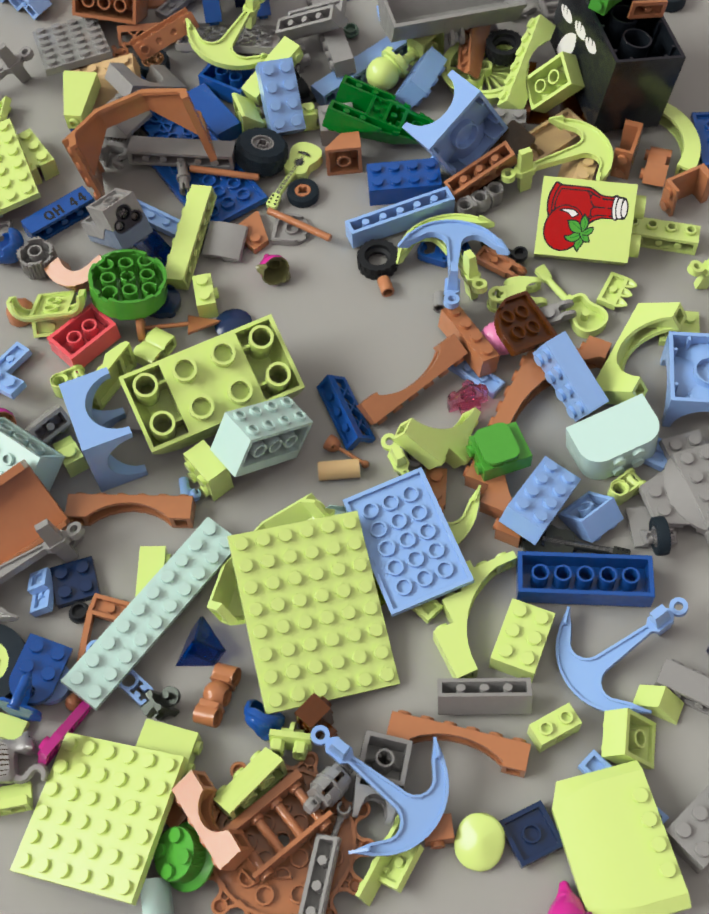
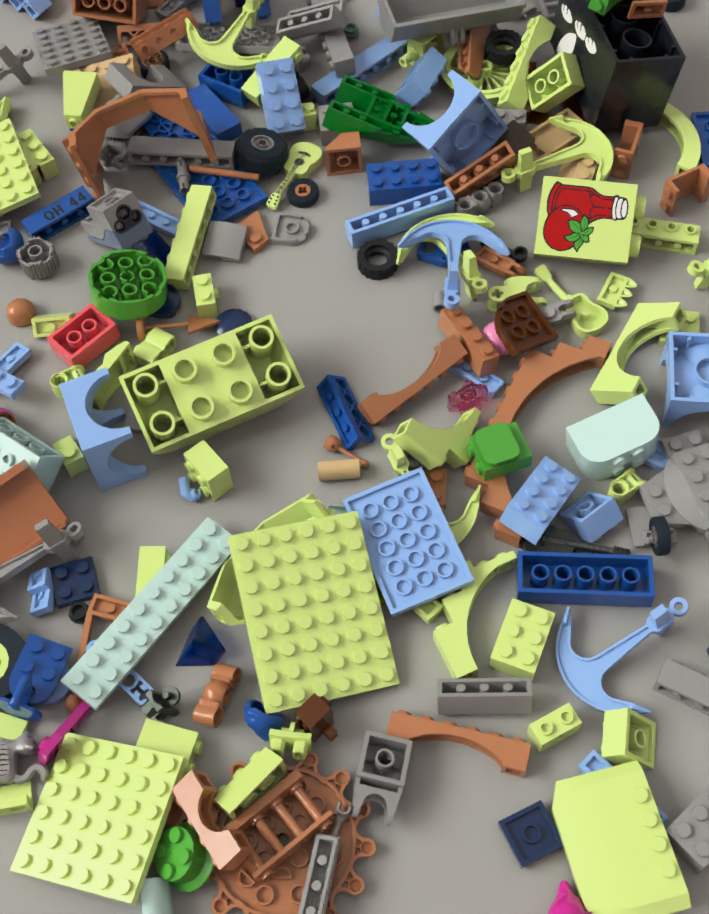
yellowish green piece [6,289,87,322] -> none
light grey brick [24,405,72,445] -> none
arch [44,254,101,292] -> none
nougat arch [65,492,196,528] -> none
light aqua brick [210,395,313,477] -> none
yellowish green slope [231,92,267,133] -> none
olive hat [255,254,291,285] -> none
nougat bar [266,207,332,242] -> none
light grey piece [303,763,354,815] -> none
light blue piece [310,725,449,857] -> none
yellowish green bracket [355,815,424,907] -> none
yellowish green tile [366,46,410,91] -> none
nougat hinge [377,275,394,297] -> none
nougat brick [424,813,454,849] -> none
yellowish green piece [454,812,505,872] -> none
light blue brick [532,331,609,422] -> none
yellowish green slope [633,685,684,725] -> none
nougat brick [639,146,672,187] -> none

